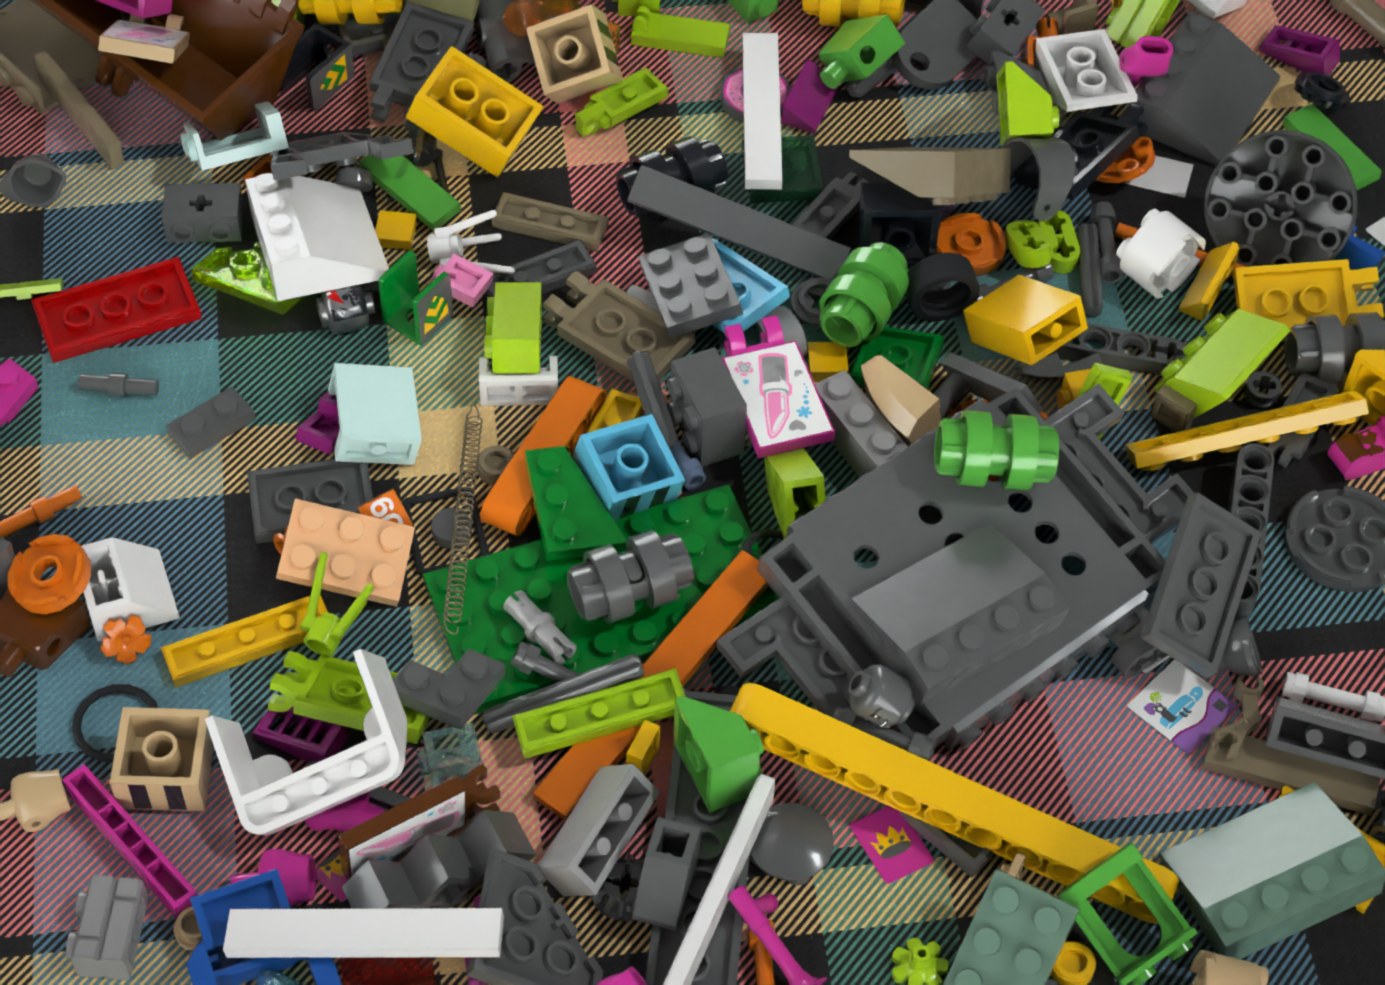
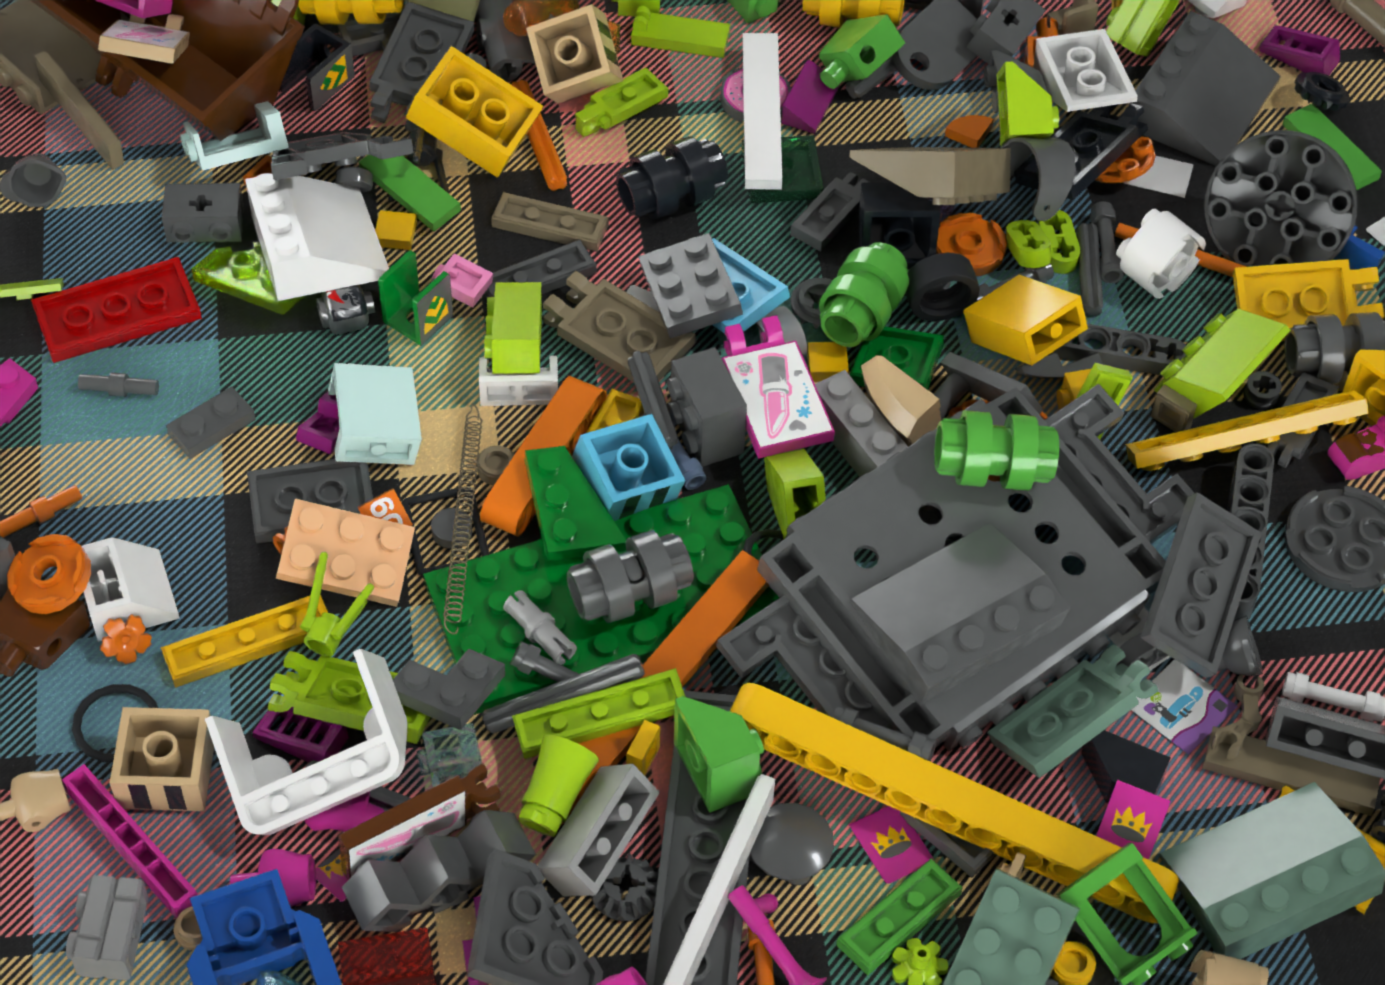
white tile [223,908,504,958] -> none
white plant [427,210,515,274] -> none
dark grey tile [627,165,851,280] -> none
dark grey slope [632,817,701,931] -> none
dark grey head [848,664,915,728] -> none
dark pink piece [1119,36,1173,87] -> none
yellow slope [1179,242,1239,321] -> none
none -> orange axle [511,80,567,191]
none -> lime plant [518,735,599,837]
none -> bright green tile [836,859,963,975]
none -> orange tile [945,115,994,148]
none -> sand green tile [987,644,1159,778]
none -> black slope [1081,730,1171,803]
none -> dark pink sticker [1096,780,1171,860]

